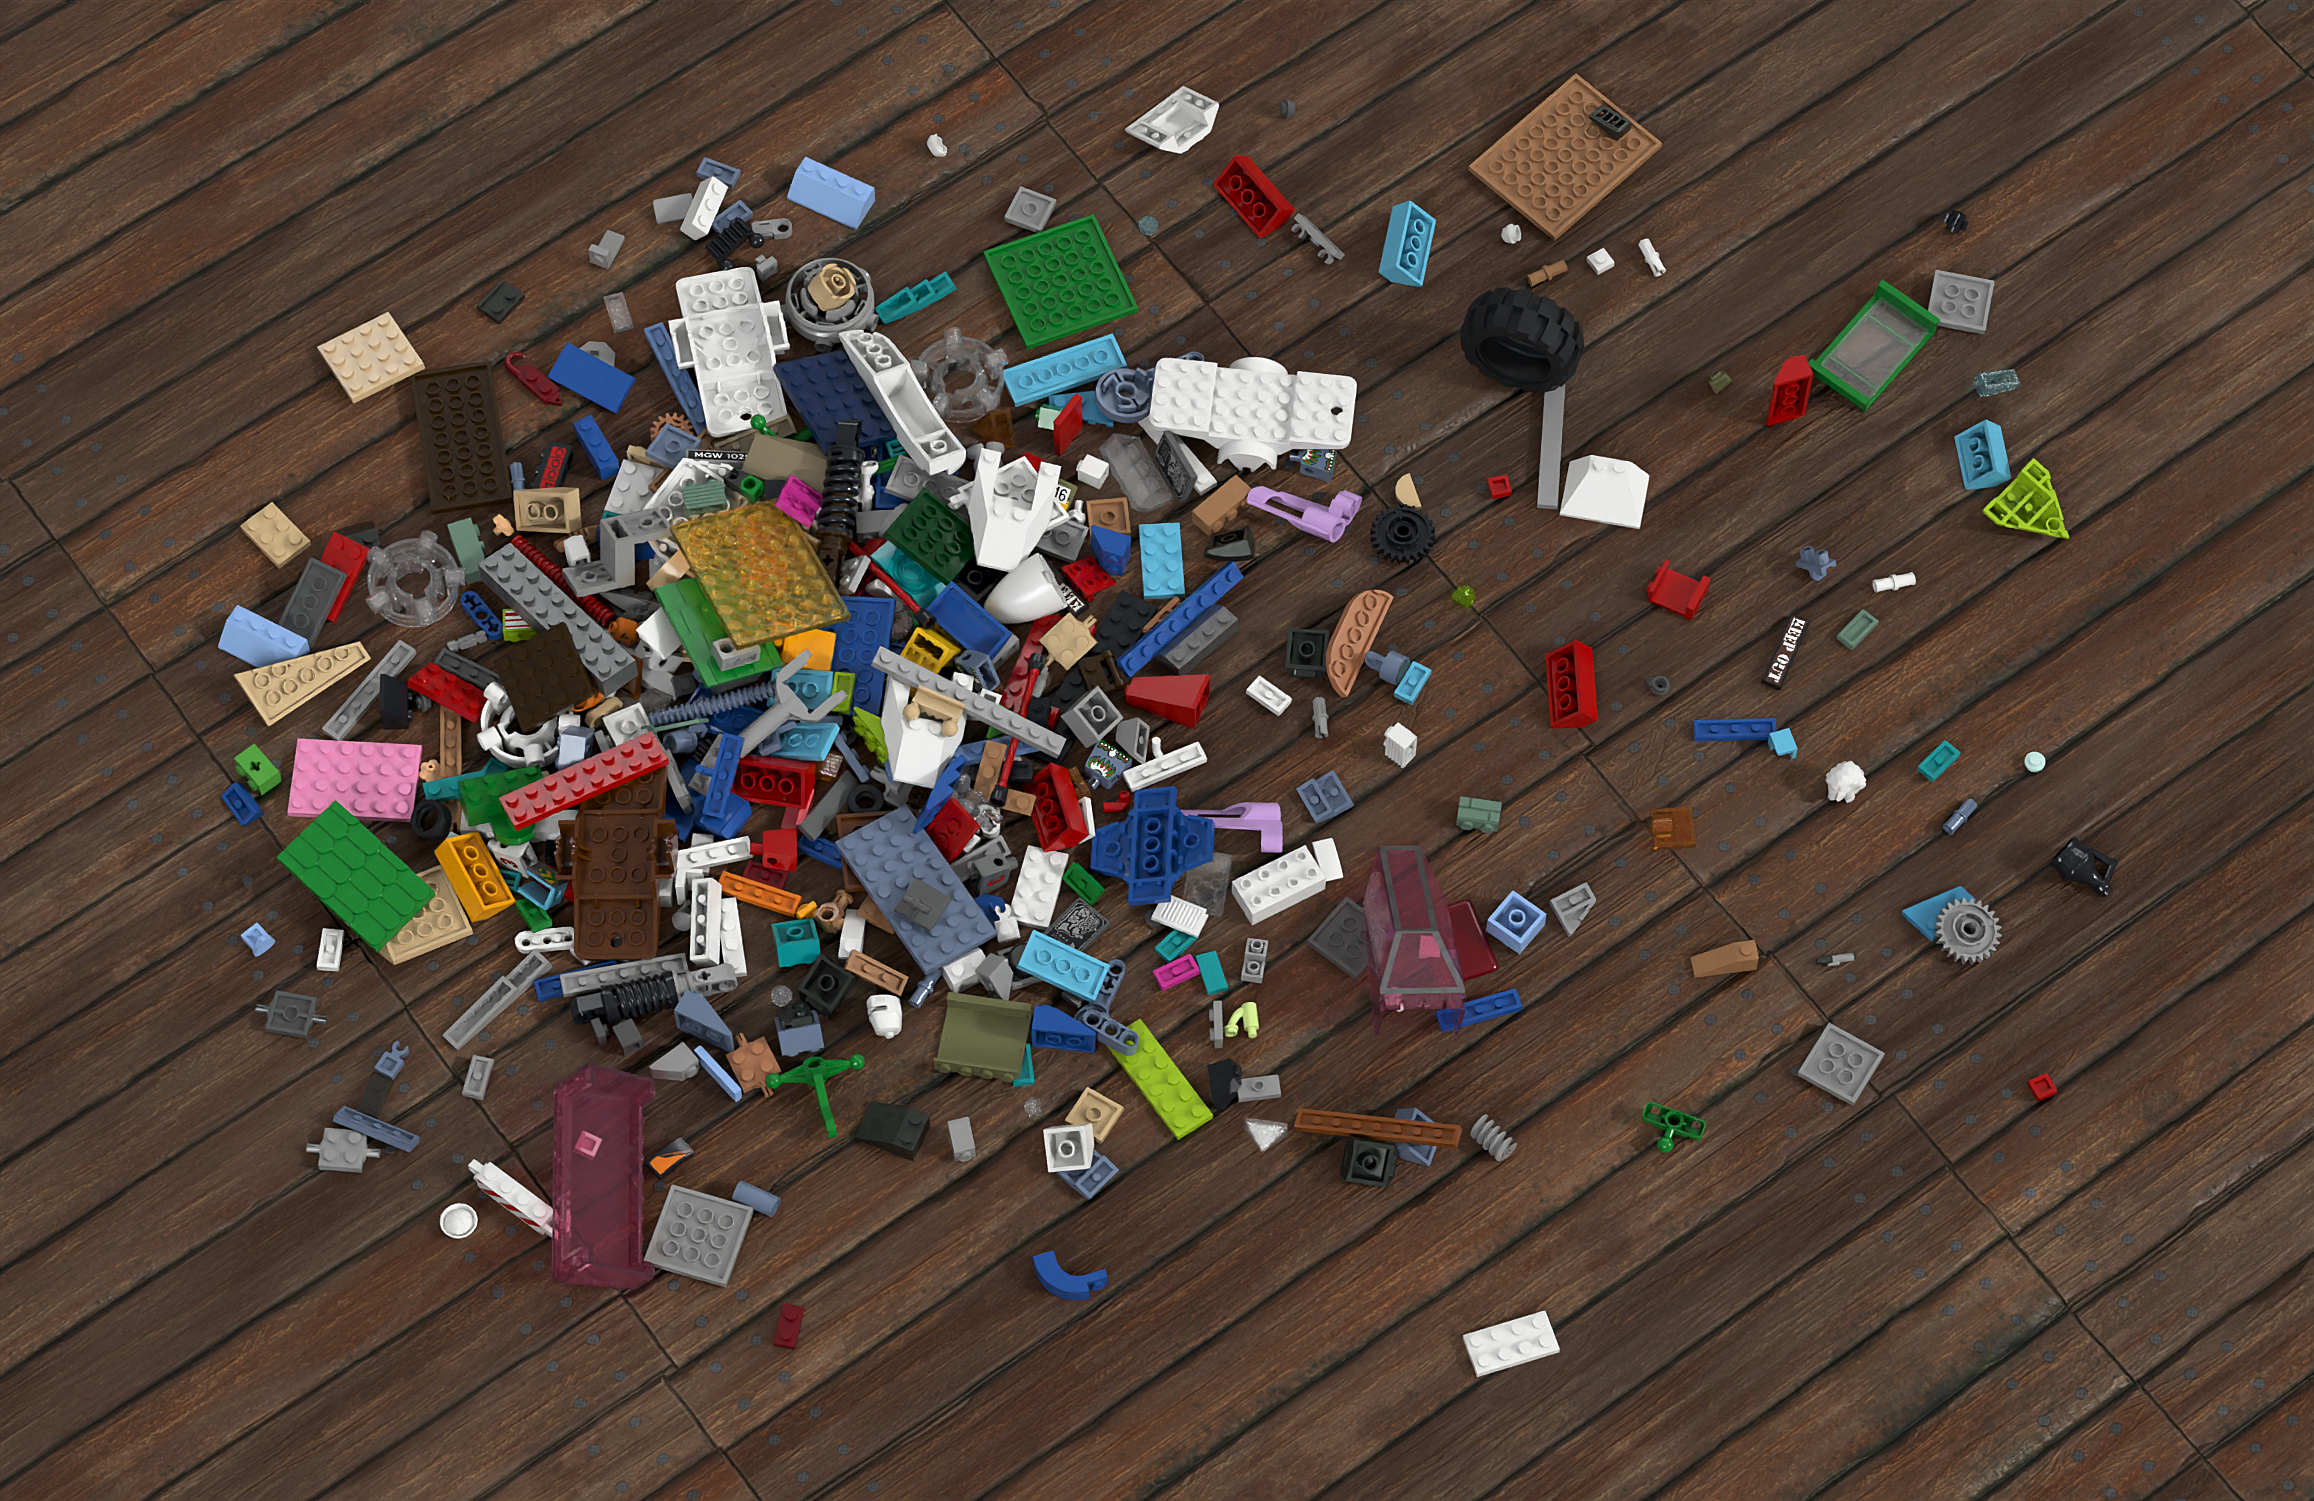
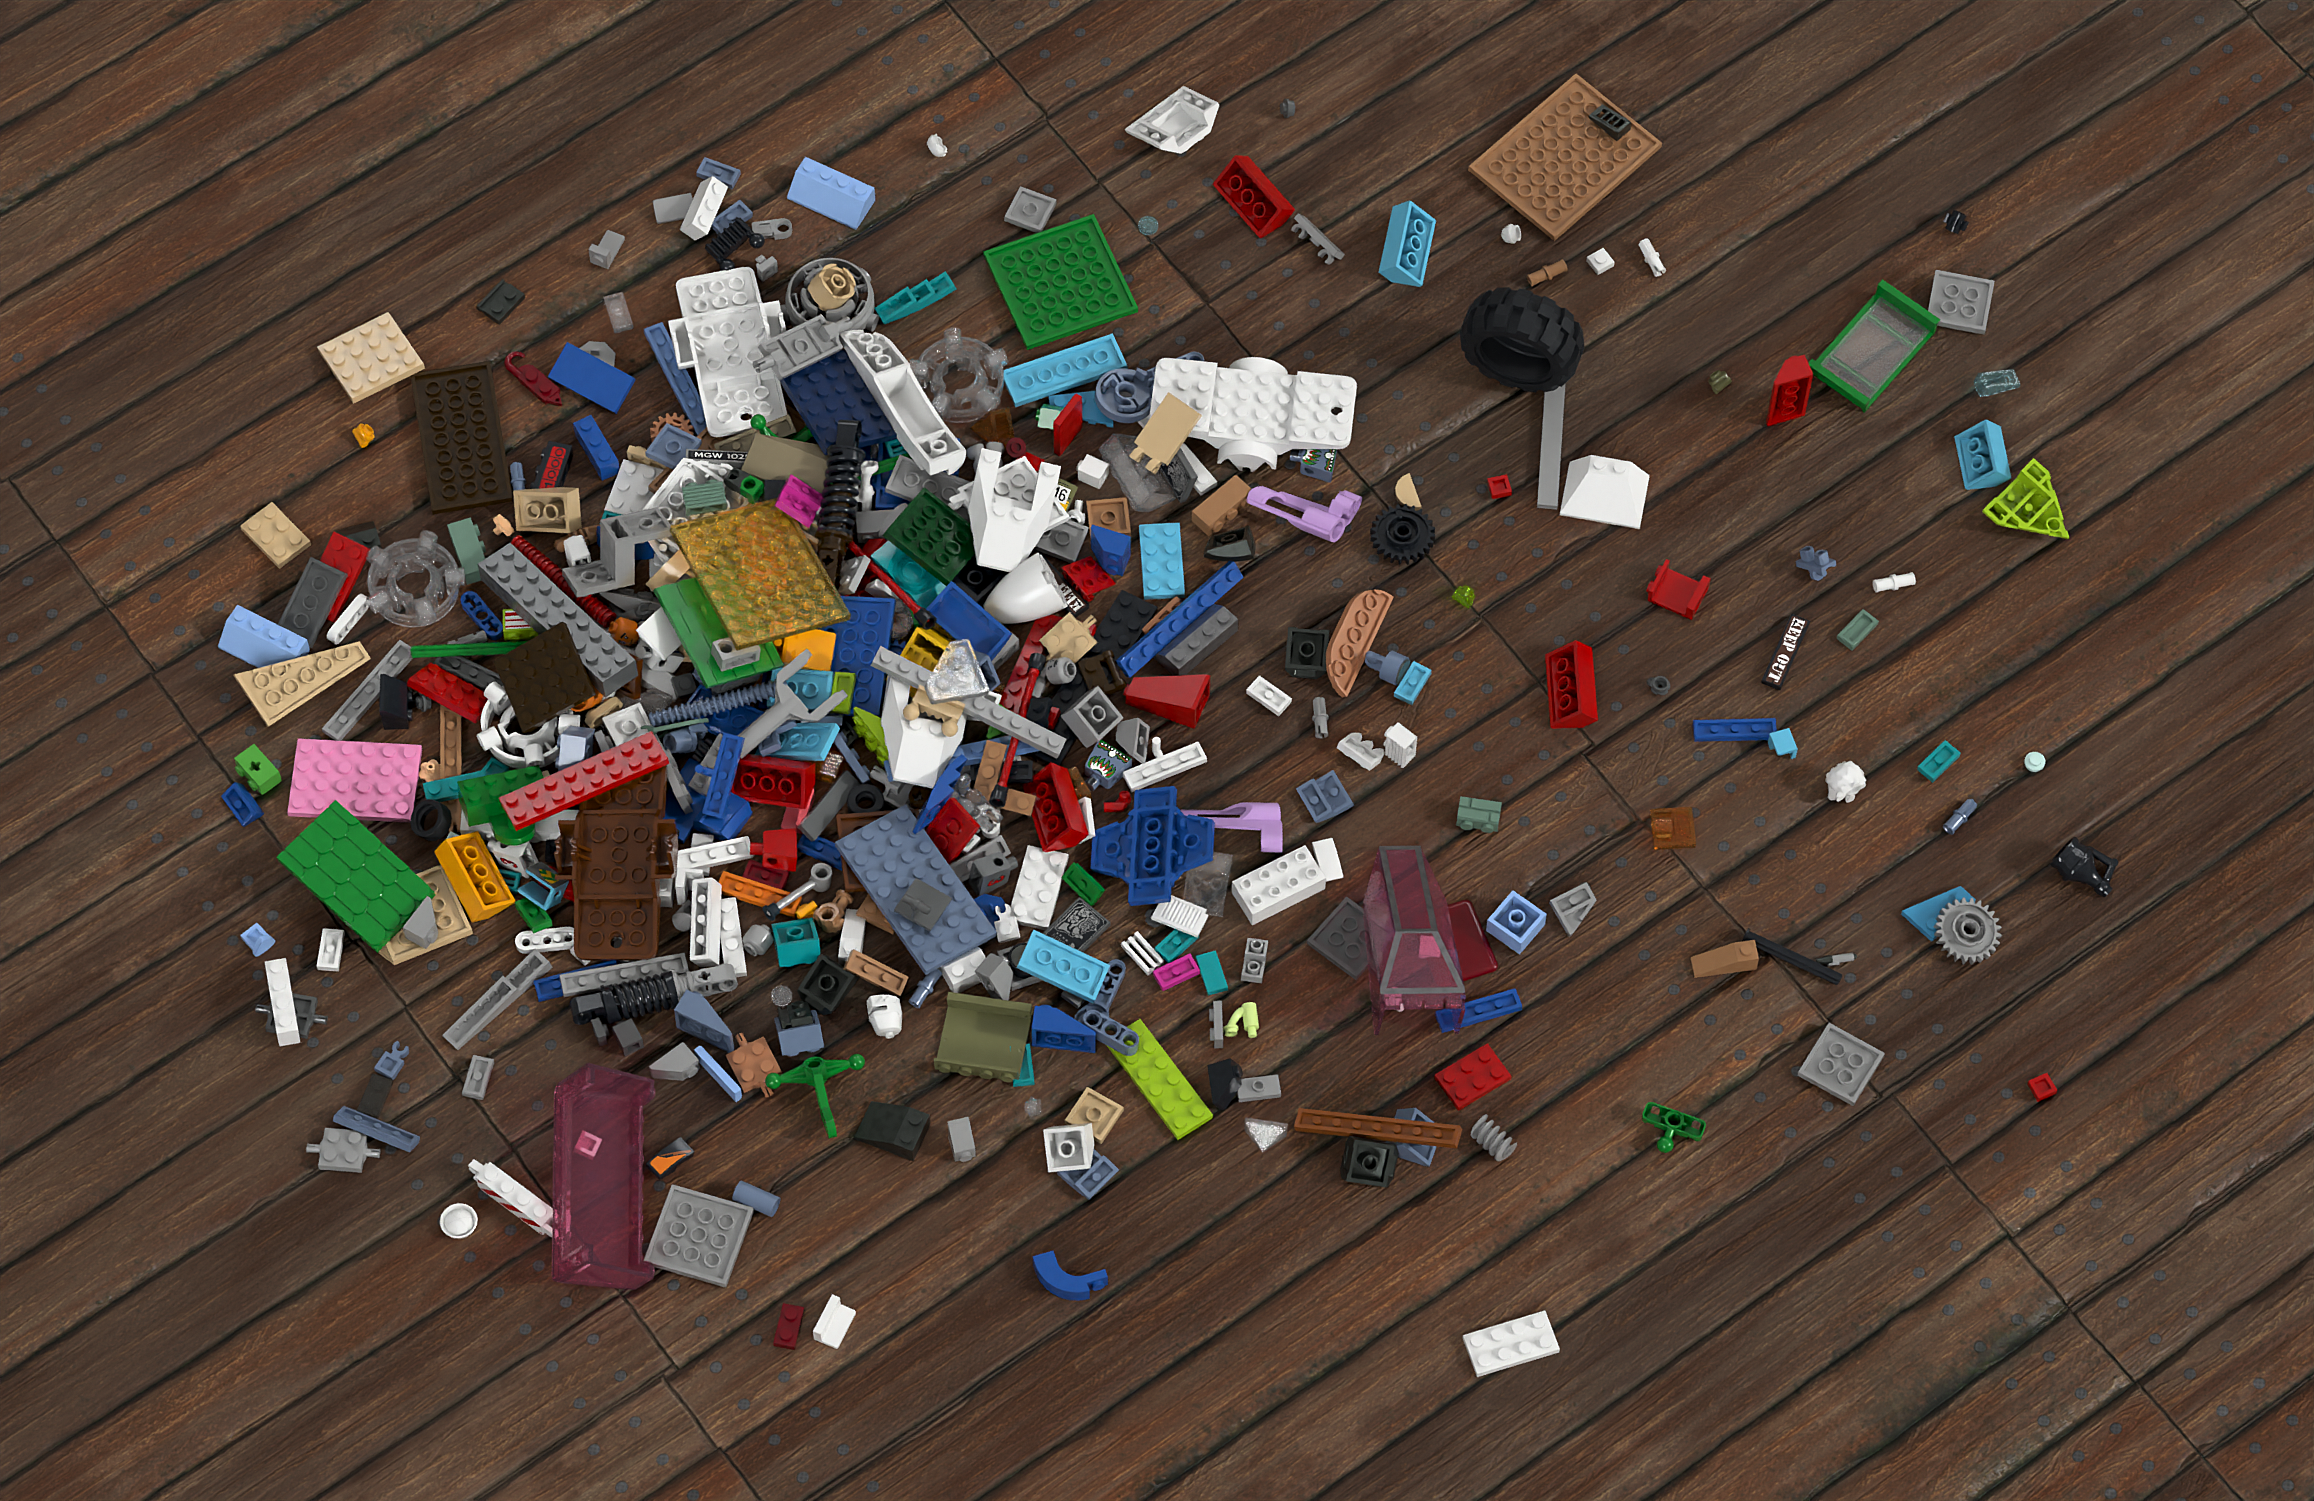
none -> white brick [265,958,300,1046]
none -> white beam [327,593,371,645]
none -> light orange plate [352,424,374,448]
none -> light grey slope [403,896,438,949]
none -> green axle [410,641,527,658]
none -> light grey head [742,924,774,956]
none -> light grey plate [753,314,853,381]
none -> light grey piece [763,863,832,921]
none -> white panel [813,1294,856,1349]
none -> clear plate [924,639,990,705]
none -> dark red plate [1006,438,1026,459]
none -> light grey head [1045,657,1076,685]
none -> white tile [1121,931,1164,976]
none -> tan tile [1129,392,1202,474]
none -> white plate [1337,733,1385,771]
none -> red plate [1434,1043,1512,1111]
none -> black axle [1742,928,1842,985]

